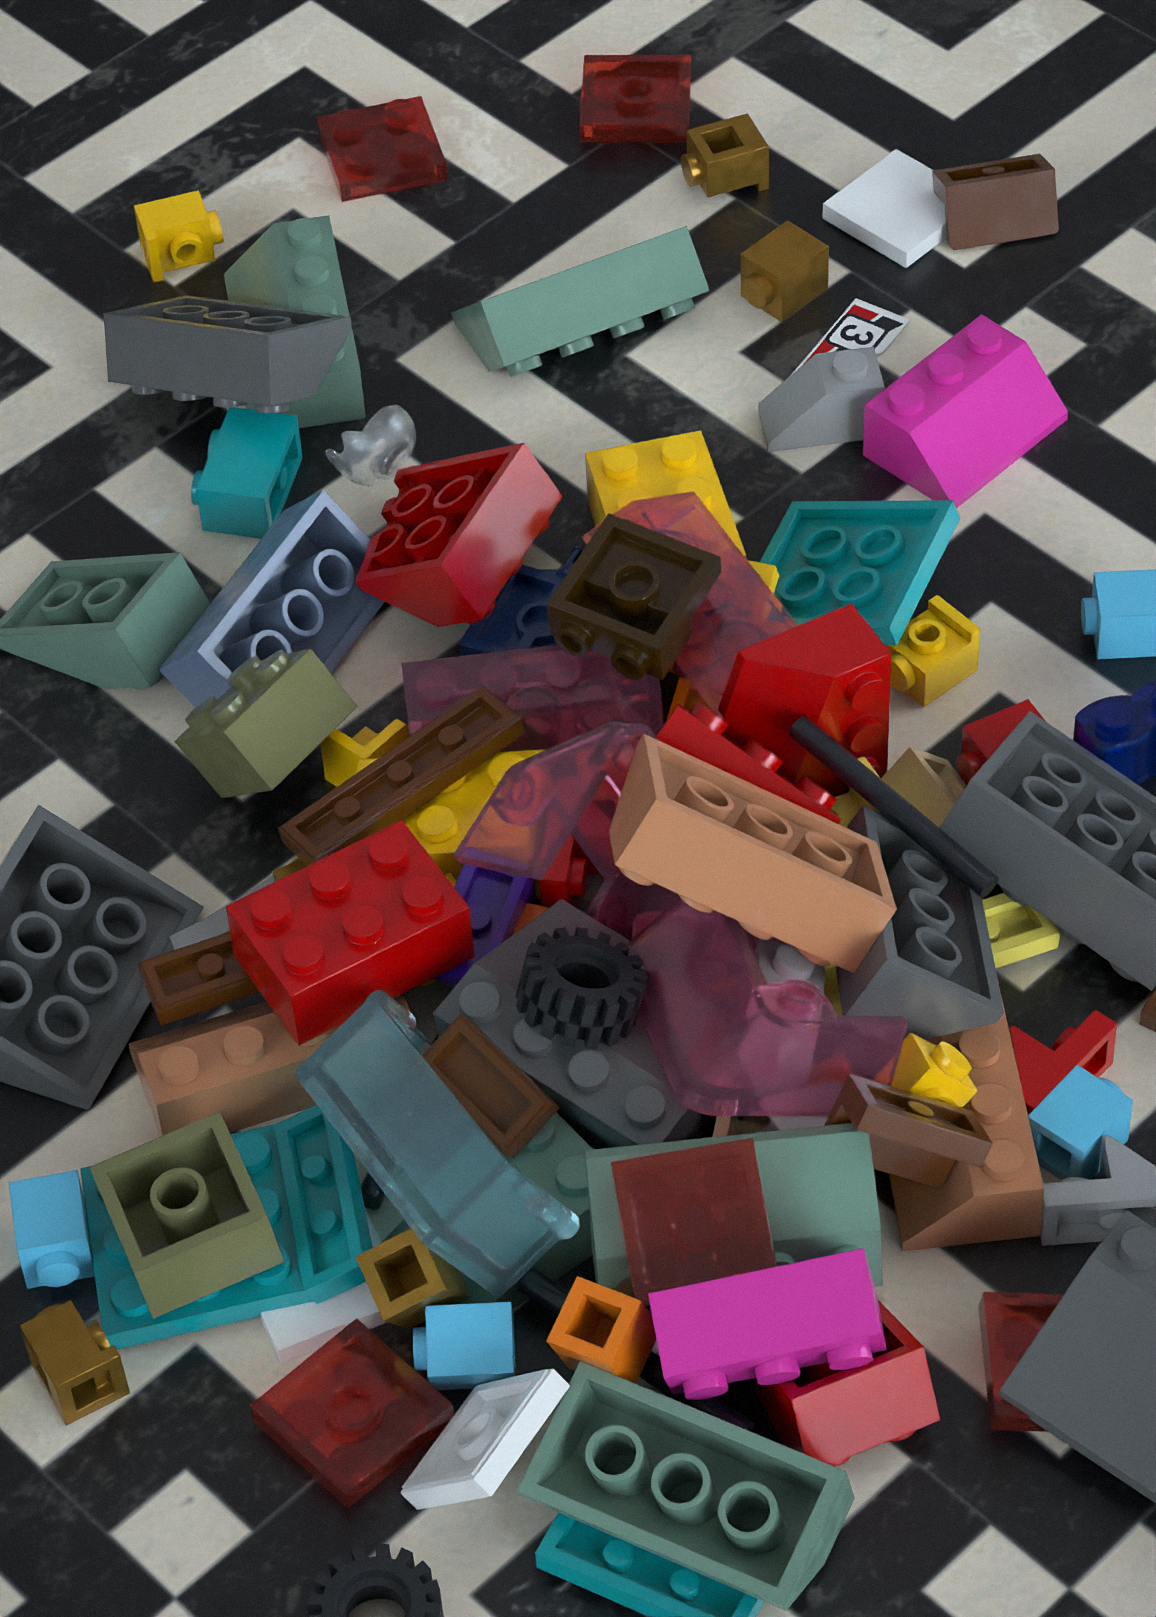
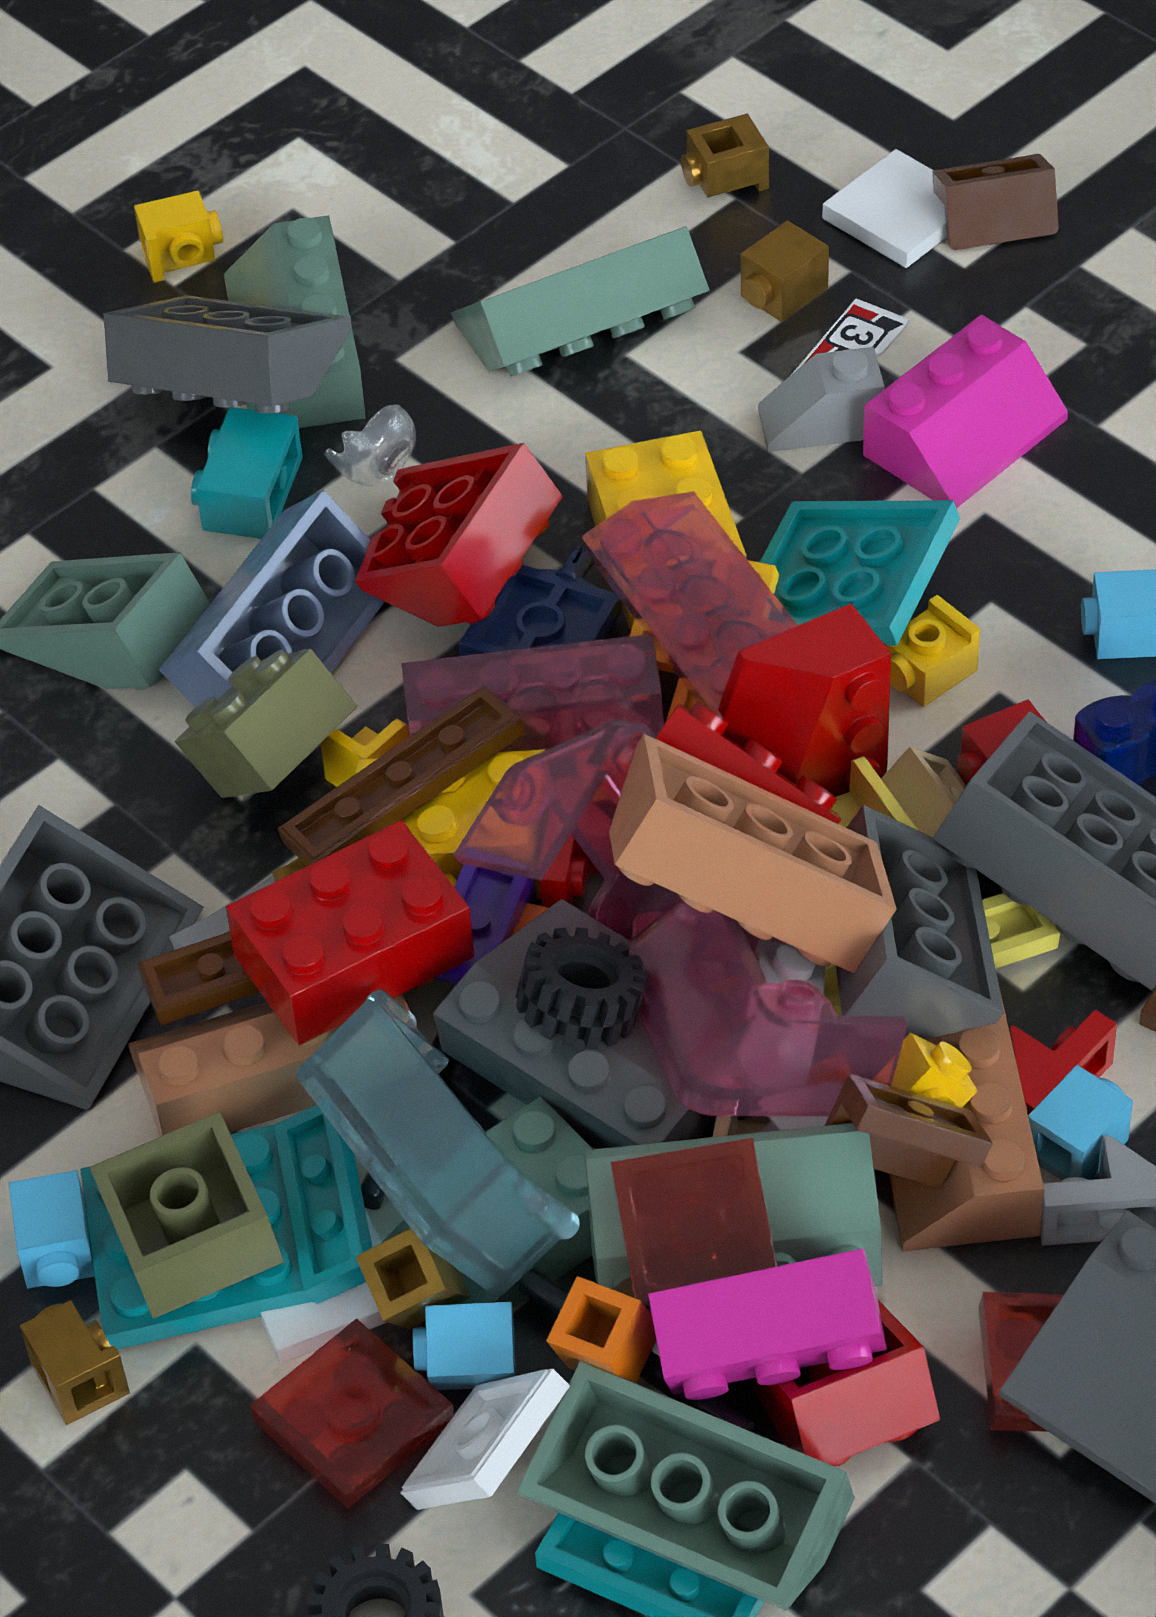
clear red plate [316,96,448,202] -> none
reddish brown tile [415,1013,560,1159] -> none
dark brown plate [547,513,722,680] -> none
clear red plate [580,55,692,143] -> none
black bar [789,716,999,898] -> none

